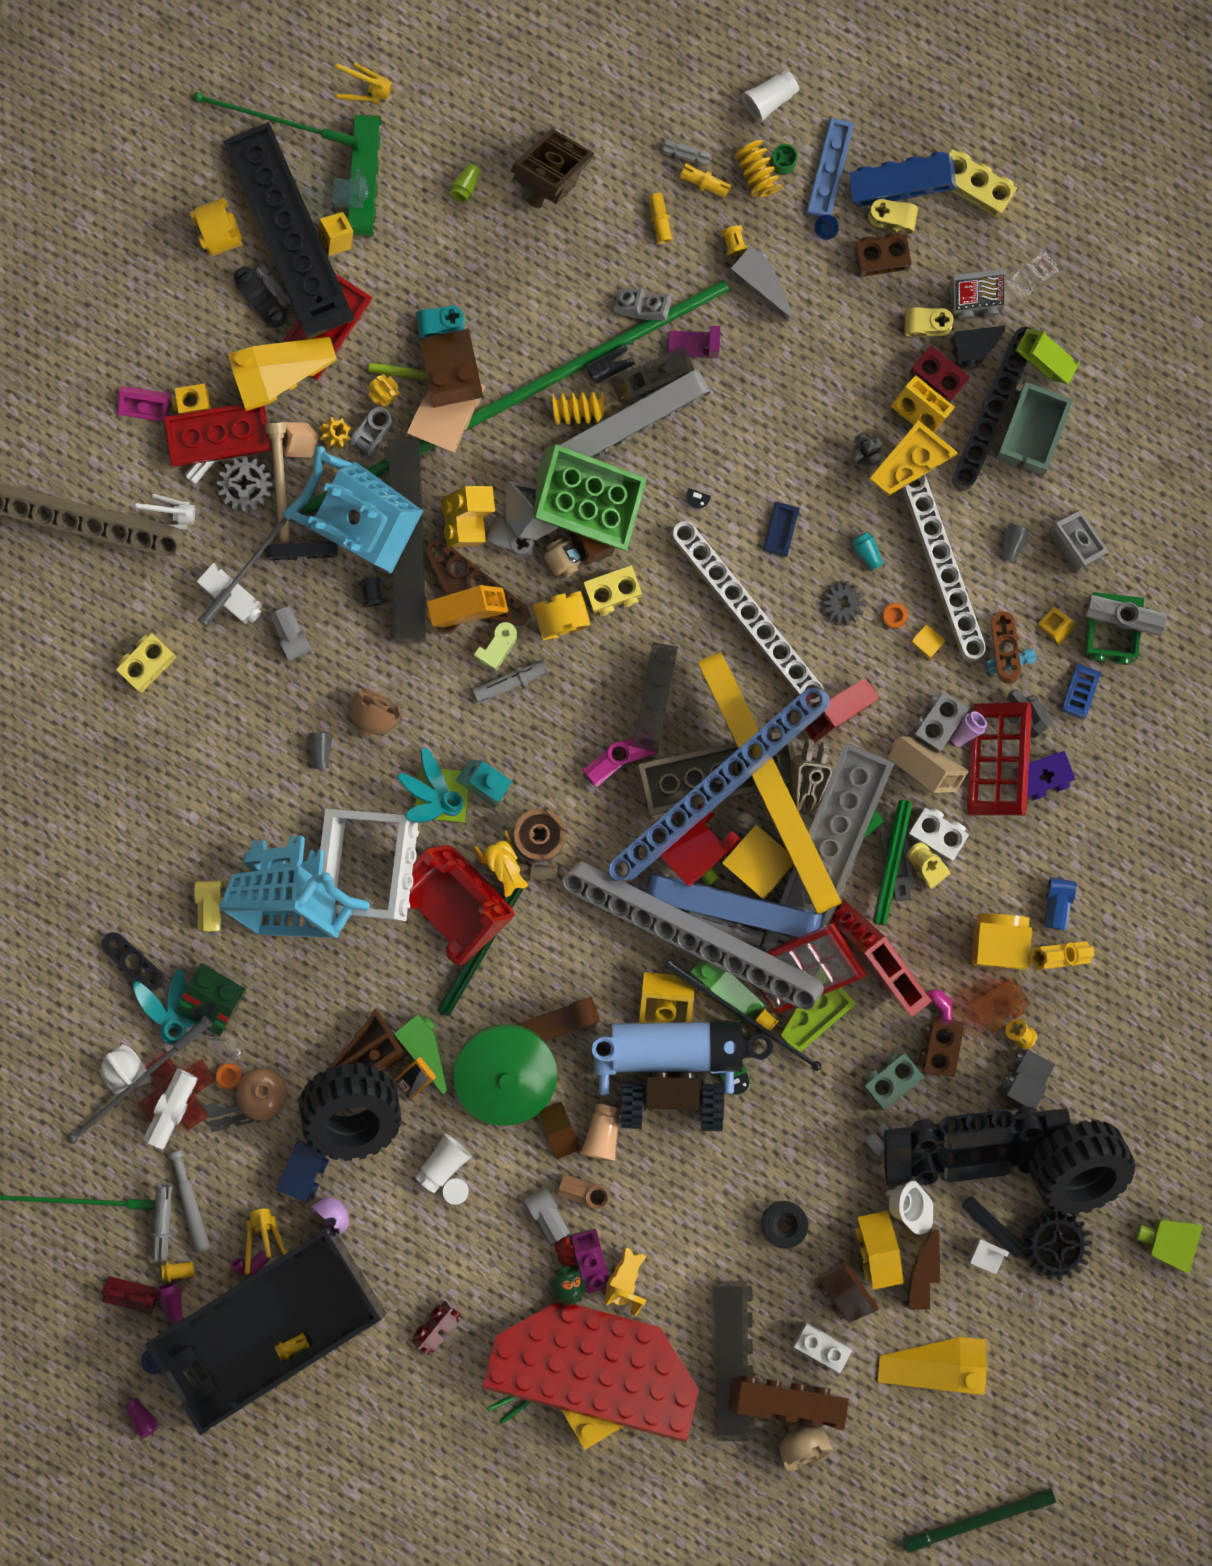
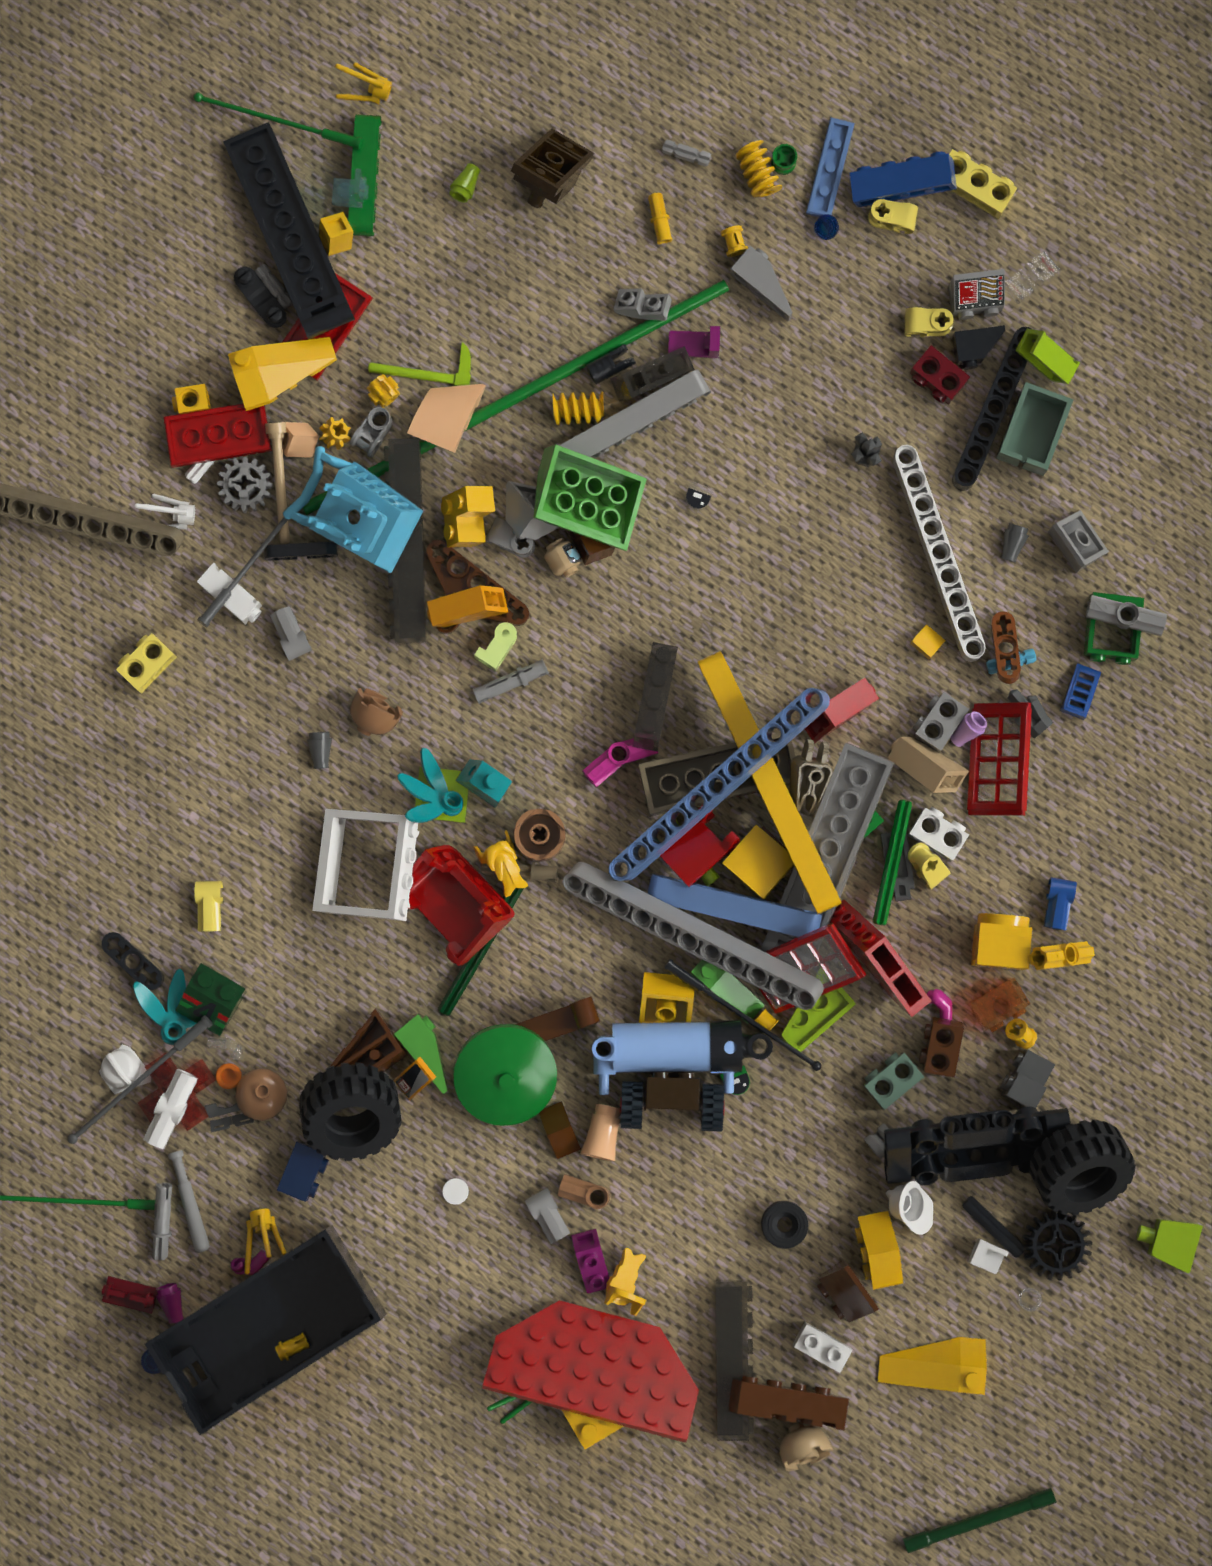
dark pink slope [117,386,172,422] -> none
magenta cone [124,1398,159,1439] -> none
yellow pin [161,1261,195,1283] -> none
yellow brick [190,197,243,256] -> none
medium azure piece [219,835,370,938] -> none
lavender hair [310,1197,349,1235] -> none
black bush [358,578,385,608] -> none
dark red hinge [412,1301,461,1355] -> none
teal piece [415,305,466,338] -> none
white plant [415,1133,472,1193] -> none
reddish brown slope [419,328,483,408] -> none
yellow brick [532,591,591,640] -> none
dark green head [548,1266,586,1307] -> none
red plant [554,1237,576,1267] -> none
light yellow brick [584,565,642,616] -> none
white beam [673,521,824,705] -> none
yellow pin [679,163,731,200] -> none
white pin [689,911,764,948] -> none
white plant [741,71,799,123] -> none
dark blue tile [763,501,800,557] -> none
dark grey gear [820,581,866,626] -> none
teal cone [851,531,884,571] -> none
reddish brown brick [855,233,911,277] -> none
yellow wing [869,420,958,496] -> none
orange tile [882,603,908,629] -> none
yellow brick [890,375,955,433] -> none
reddish brown slope [907,1229,940,1310] -> none
dark purple brick [1014,751,1075,801] -> none
yellow slope [1037,607,1076,645] -> none

